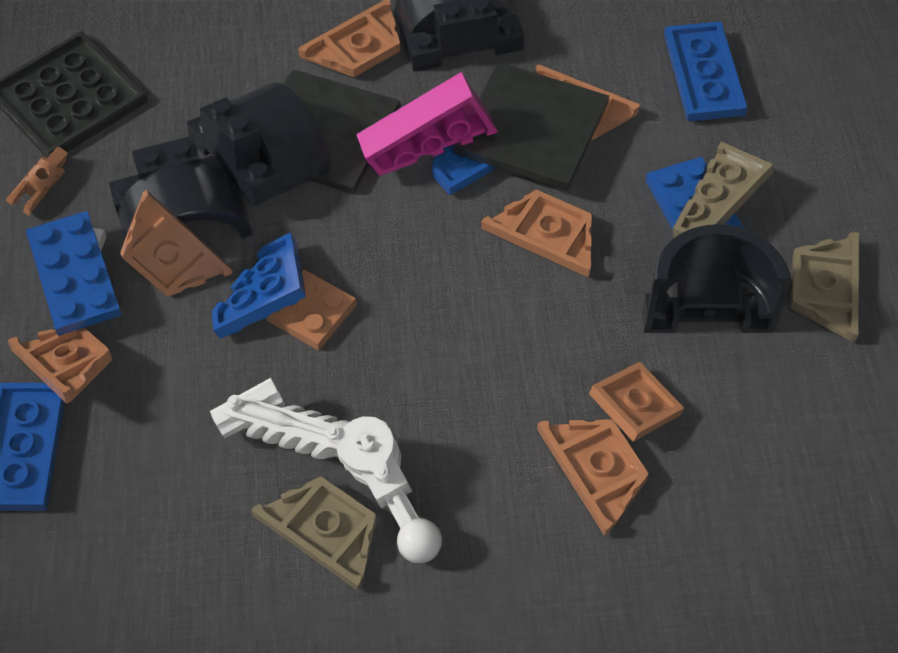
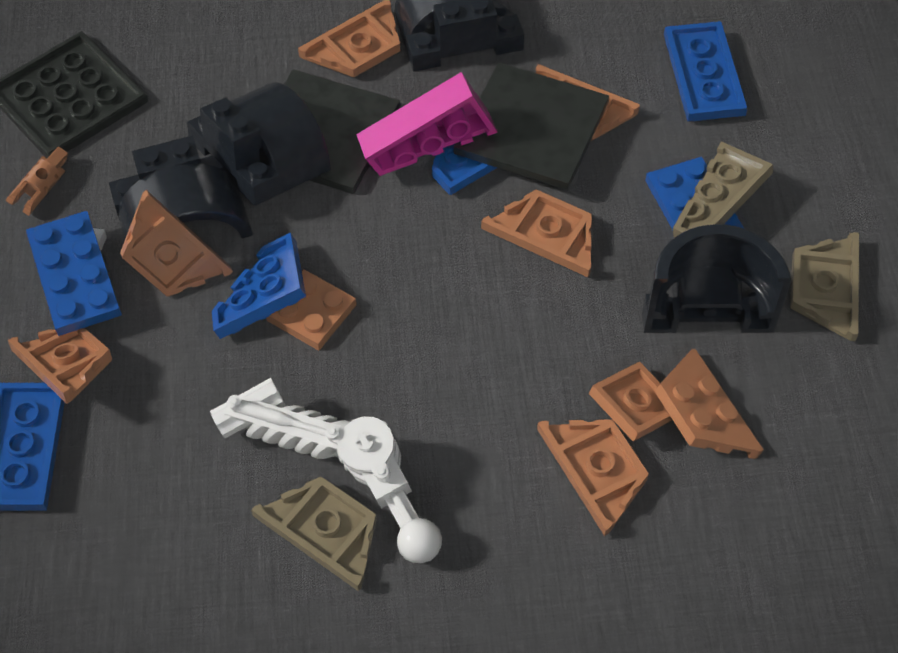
none -> nougat wing [655,349,764,459]

